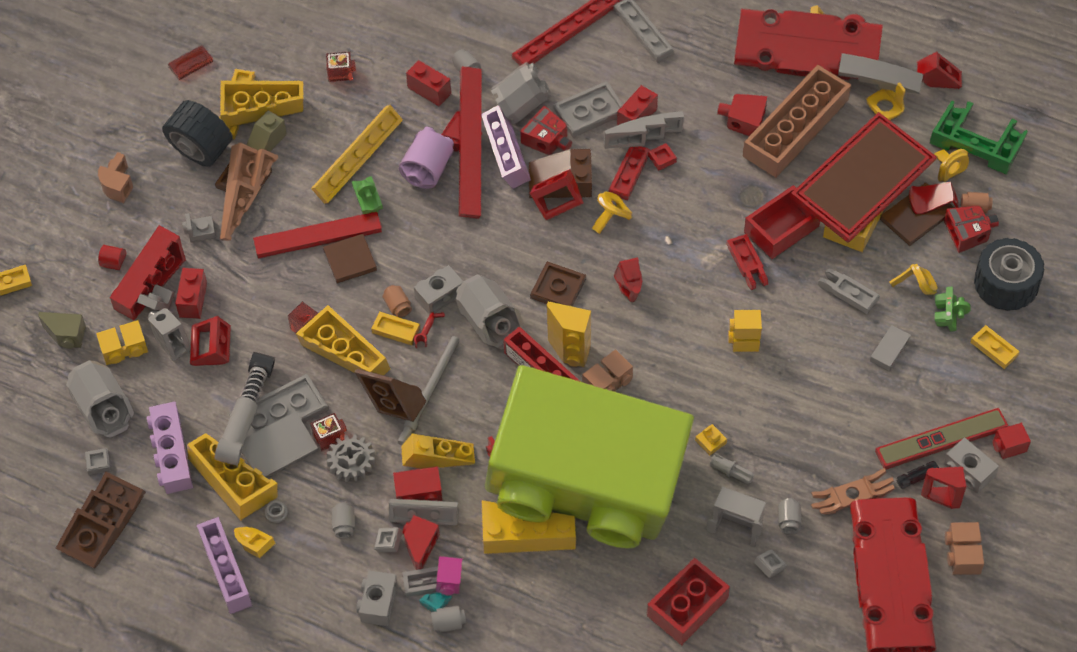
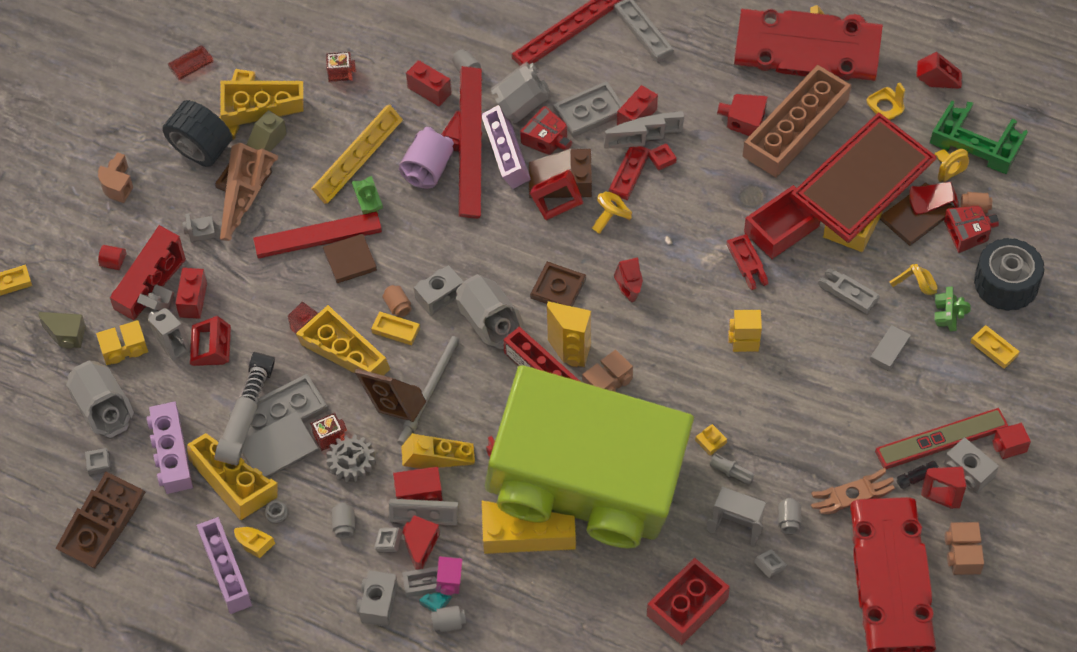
red piece [414,312,445,348] -> none
light grey slope [839,53,923,94] -> none

